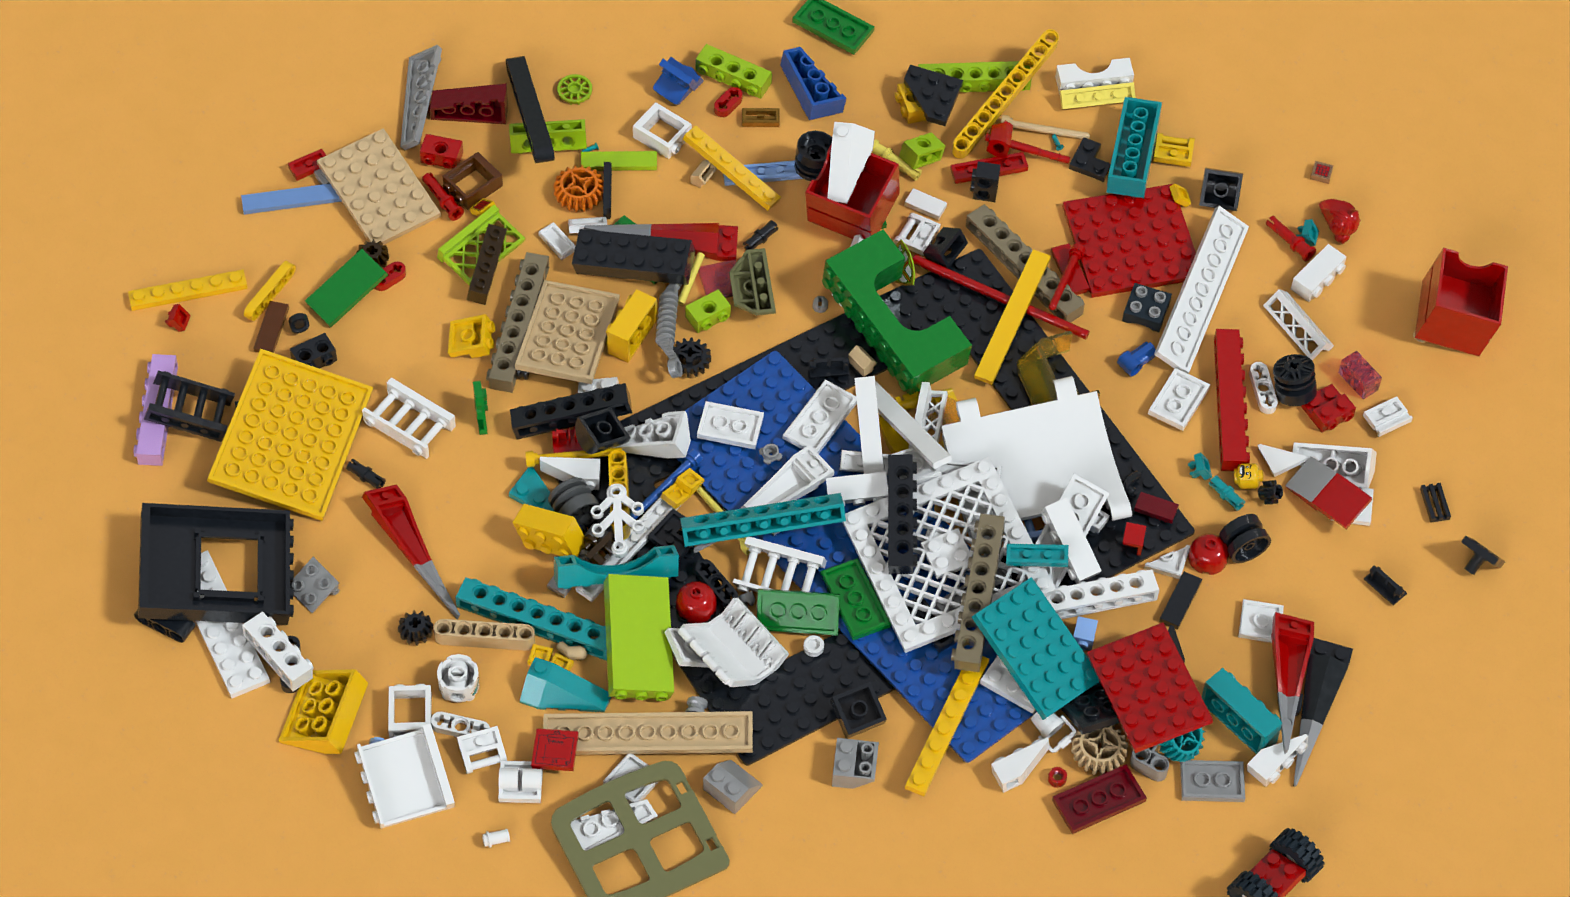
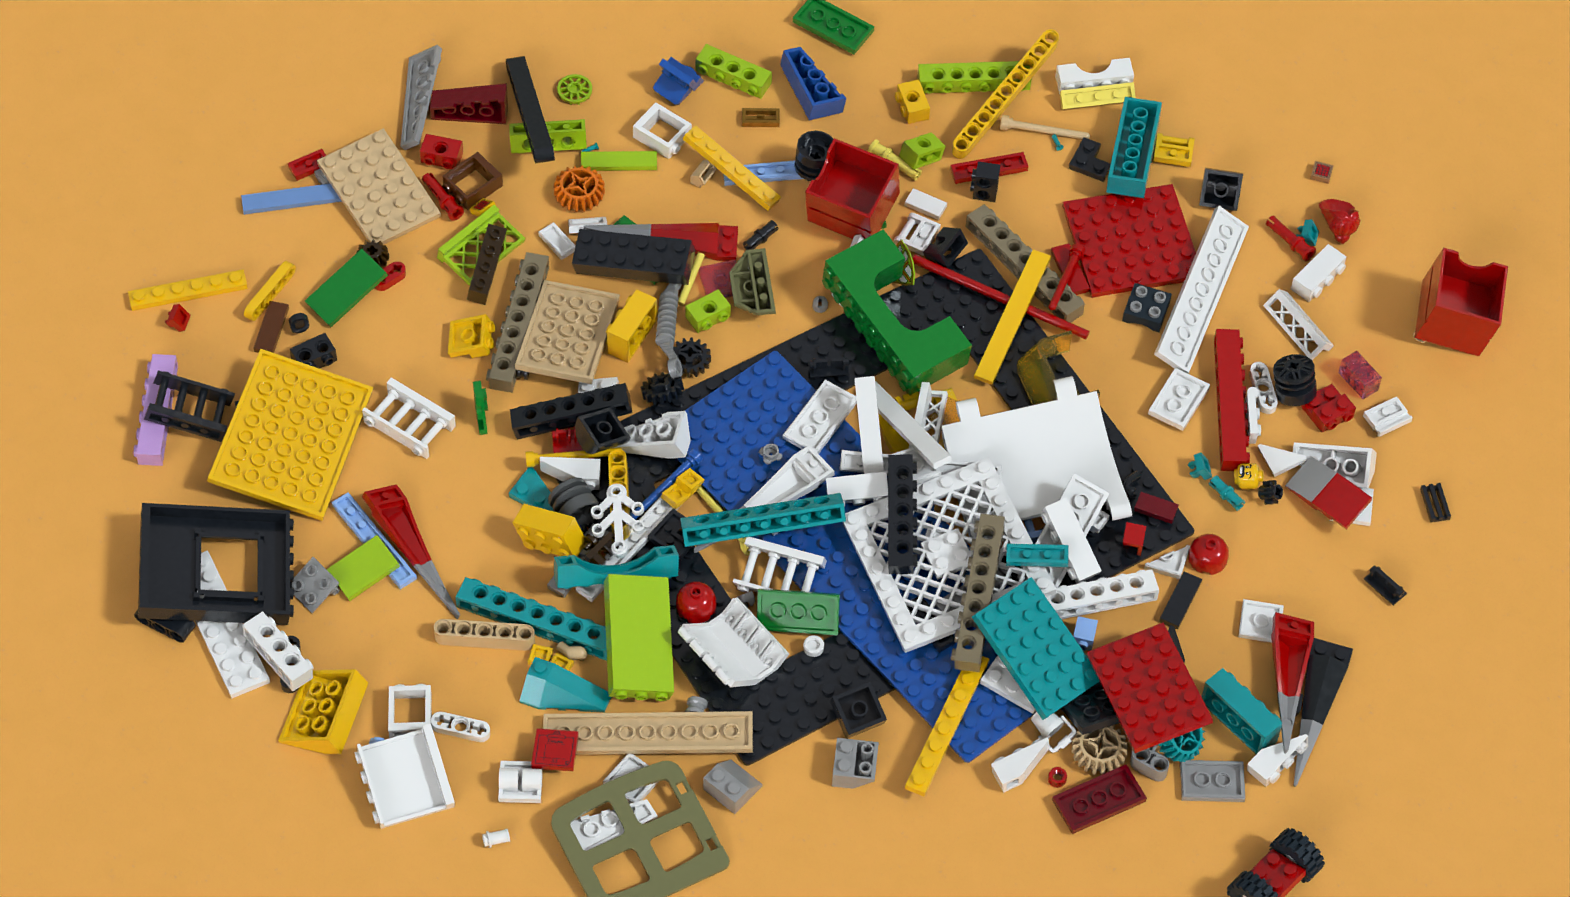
black pin [346,459,386,489] -> none
black gear [398,610,433,646] -> none
white brick [437,654,480,703] -> none
white plate [457,726,507,774] -> none
black tile [603,162,612,219] -> none
white tile [664,628,709,668] -> none
black beam [695,559,738,608] -> none
white plate [697,401,764,449] -> none
red beam [714,87,743,117] -> none
green tile [820,558,891,641] -> none
white wedge [828,122,875,204] -> none
tan piece [848,345,877,377] -> none
black plate [904,65,963,126] -> none
red piece [984,121,1070,164] -> none
blue piece [1117,342,1156,377] -> none
yellow tile [1169,183,1191,207] -> none
black wheel [1219,514,1271,563] -> none
black tile [1461,536,1505,575] -> none
none -> lime tile [327,535,400,601]
none -> light blue tile [331,492,417,589]
none -> black gear [641,372,684,405]
none -> white plate [1245,387,1261,444]

